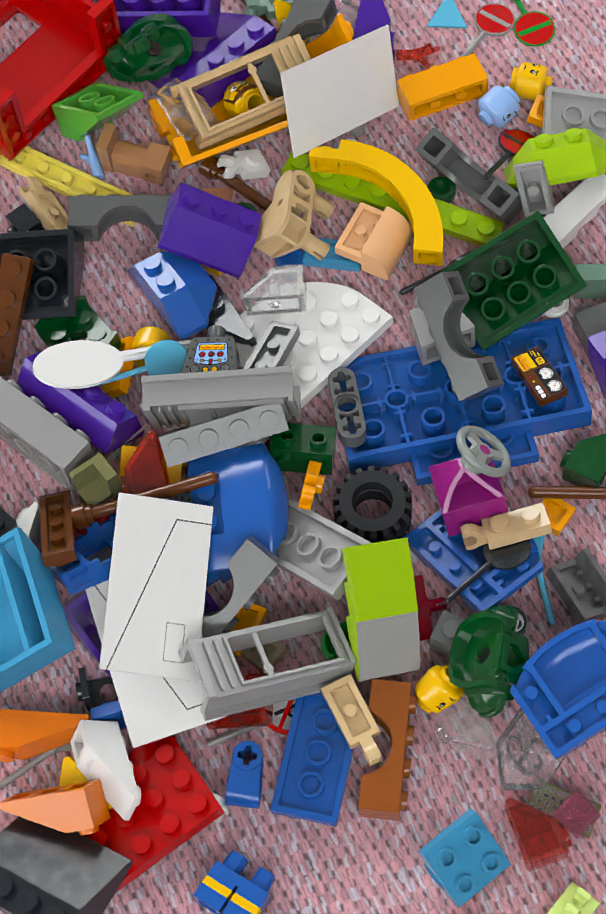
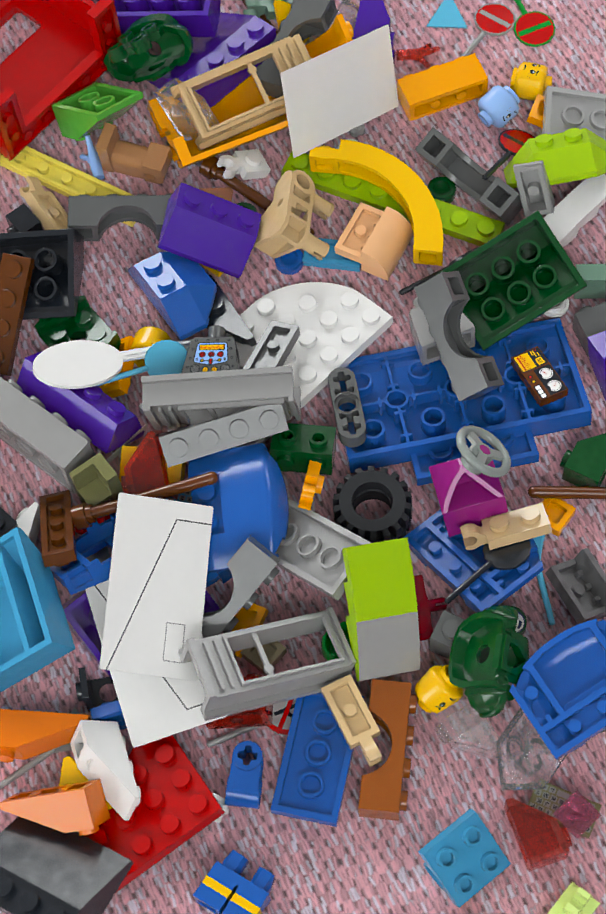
yellow head [223,81,265,117] -> none
clear slope [243,264,307,316] -> none

